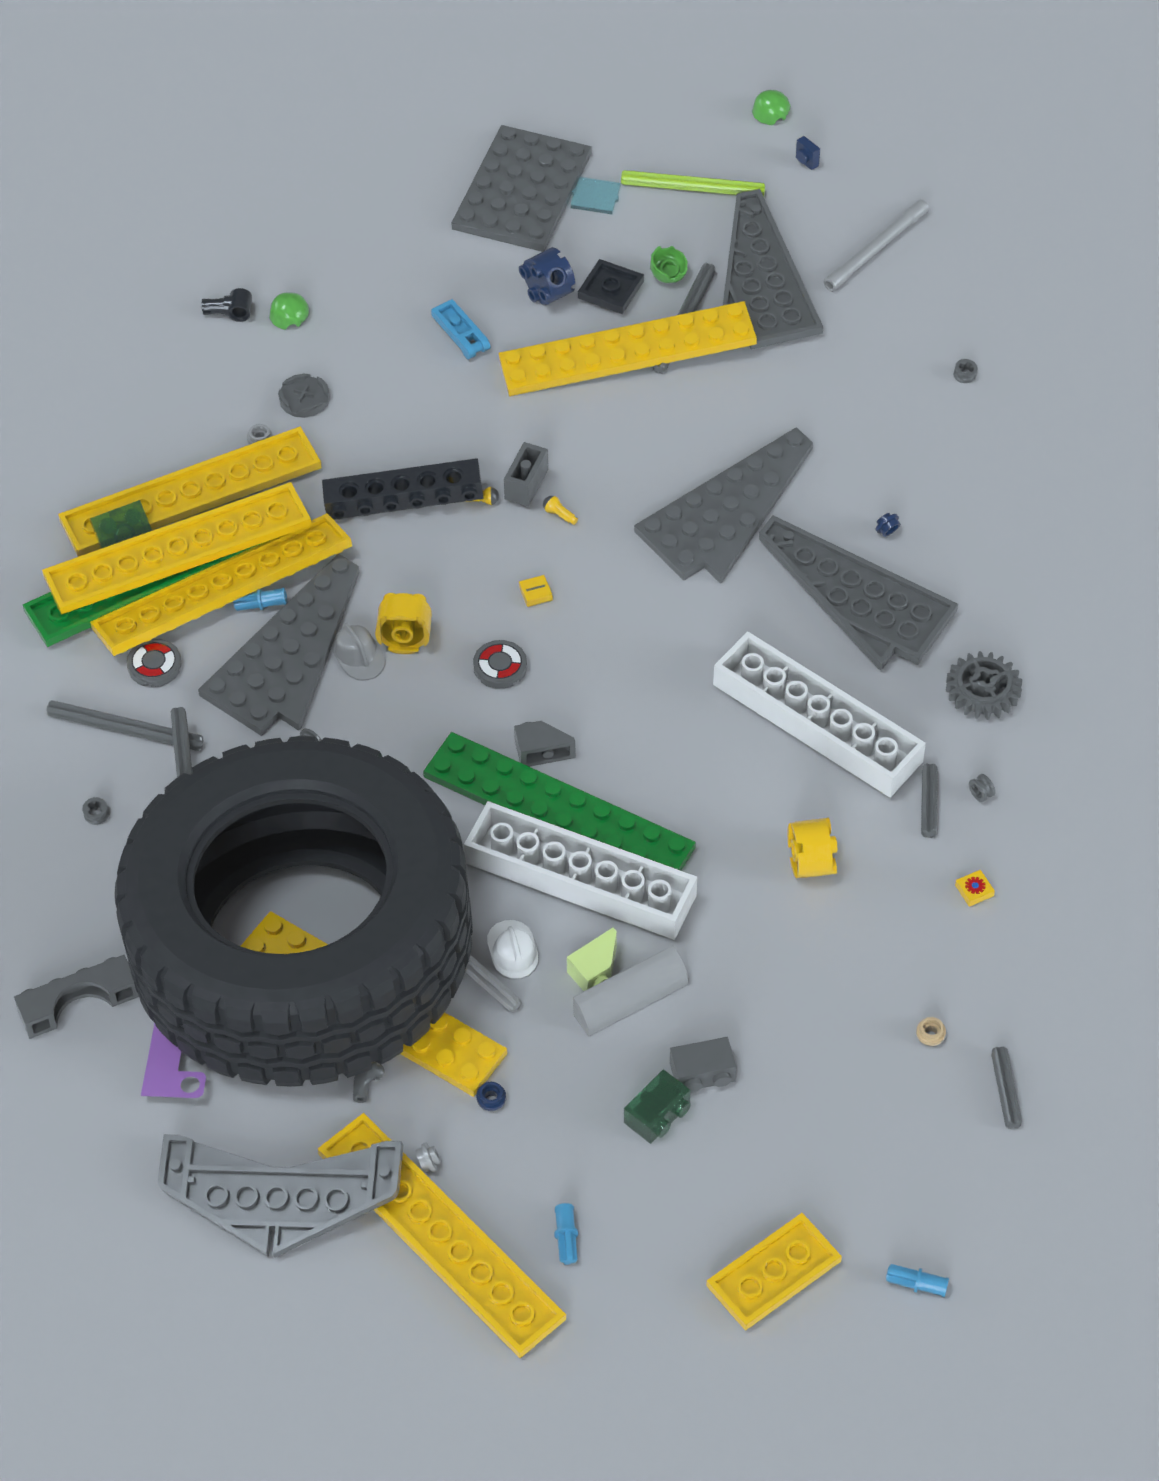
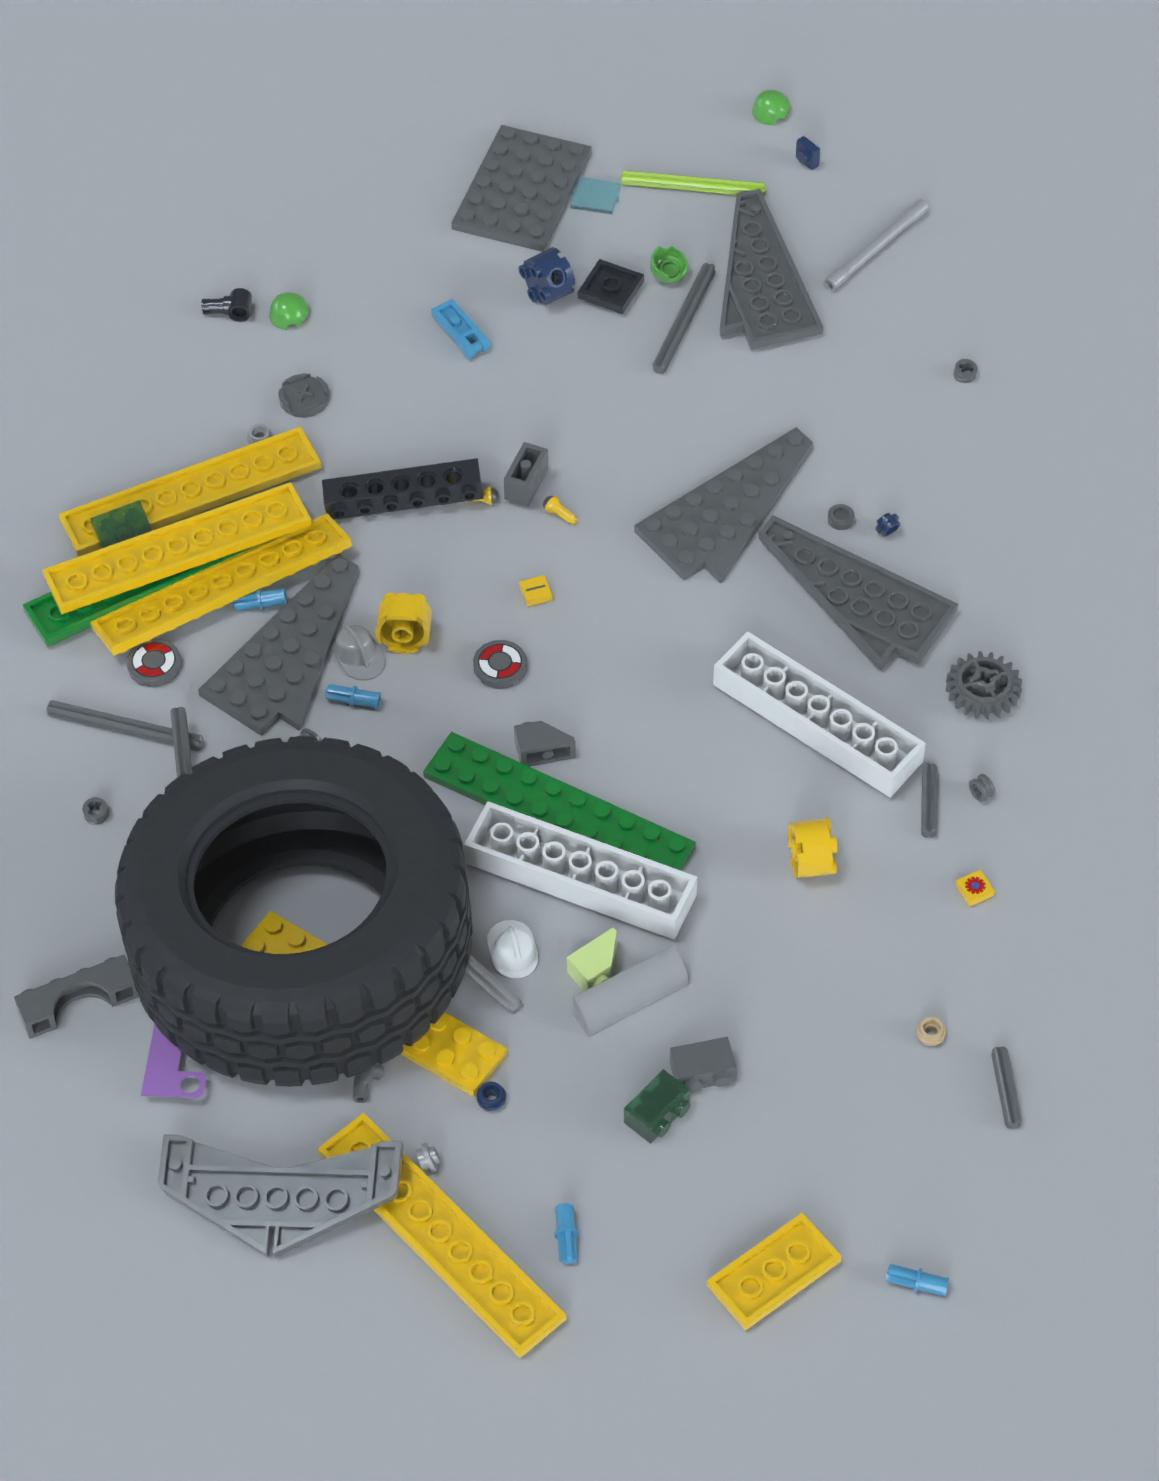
yellow plate [498,301,757,396] -> none
none -> dark azure axle [325,684,381,710]
none -> dark grey tile [828,504,854,530]

